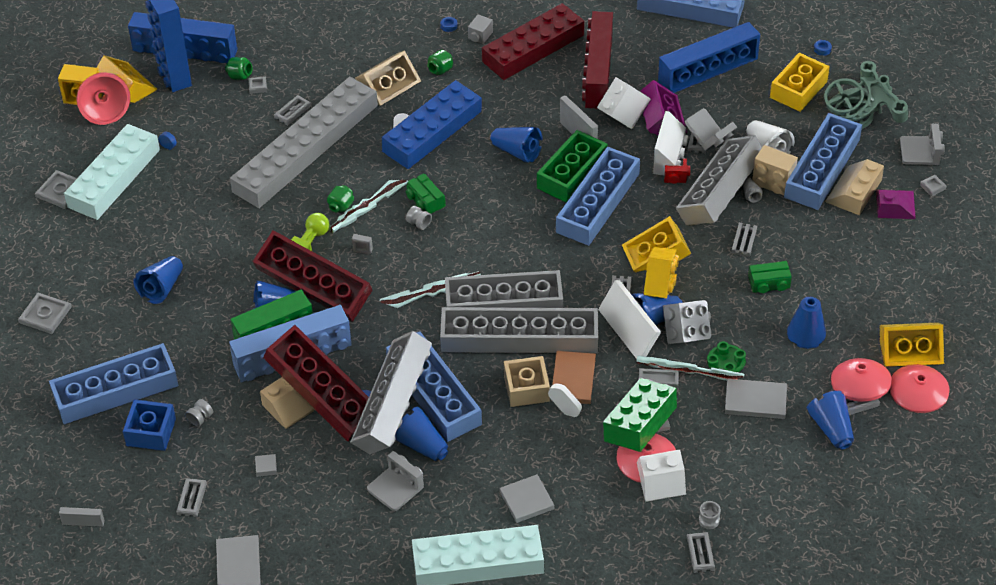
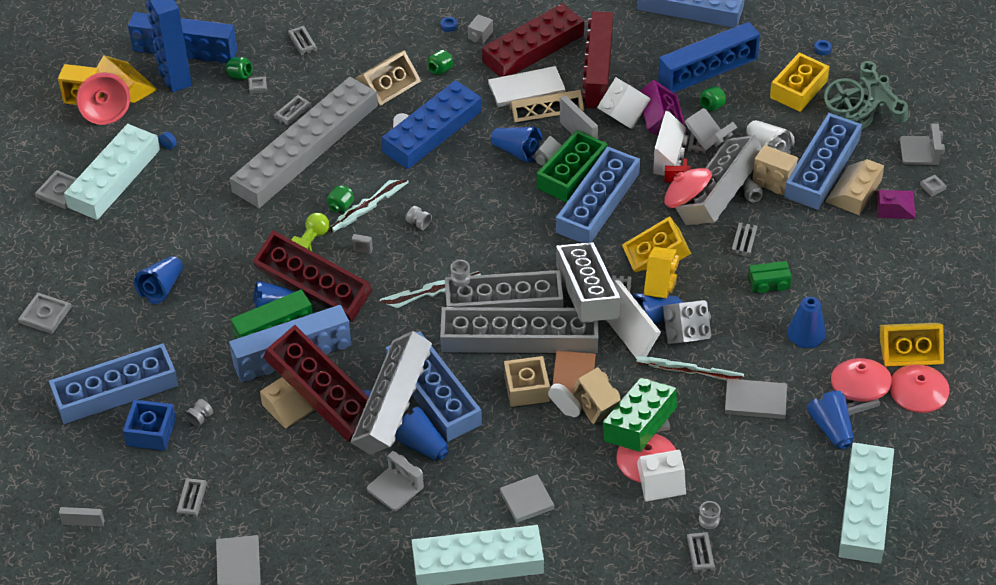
light grey tile [255,454,277,477] -> none
green brick [406,173,446,214] -> none
light grey tile [639,368,679,389] -> none
green dish [707,341,746,375] -> none
none -> light grey tile [288,26,317,55]
none -> light grey wheel [450,260,470,287]
none -> white tile [488,66,565,107]
none -> tan fence [509,90,584,122]
none -> light grey brick [532,136,562,166]
none -> light grey brick [556,242,620,323]
none -> tan brick [571,367,621,425]
none -> coral dish [664,168,712,208]
none -> green head [700,86,726,111]
none -> light aqua brick [838,443,894,564]

